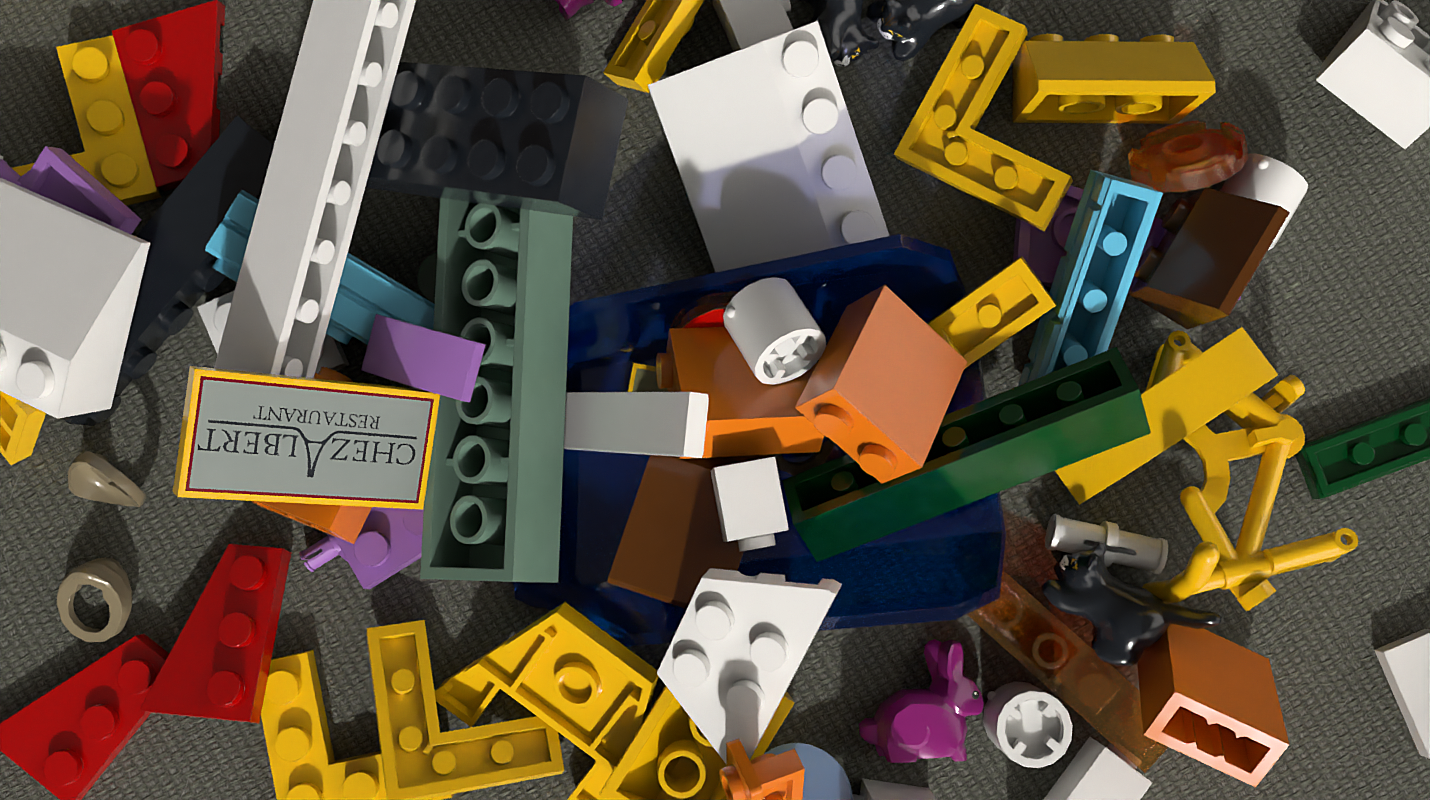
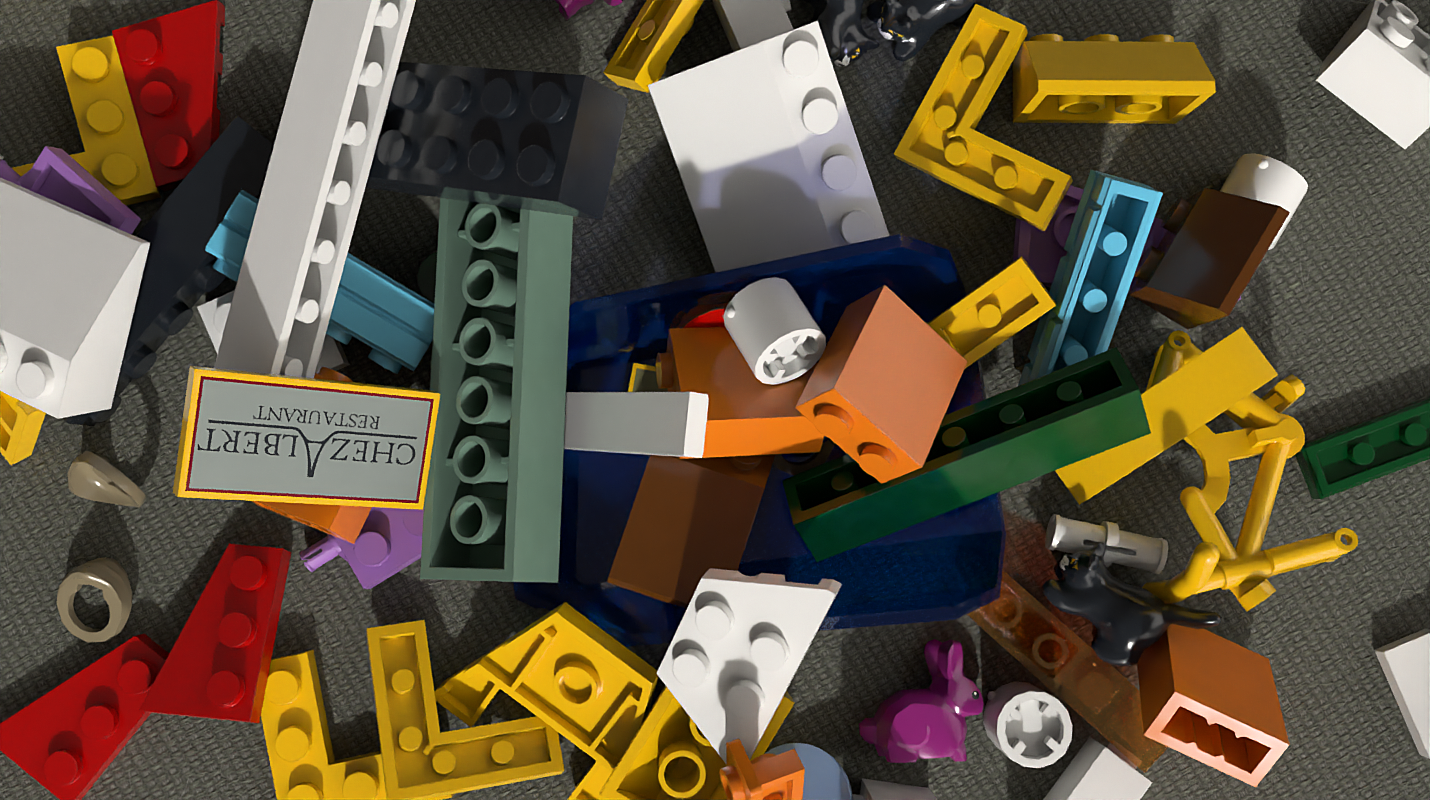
medium lavender slope [361,314,486,402] -> none
white brick [710,457,789,552] -> none
clear orange tile [1128,120,1248,192] -> none

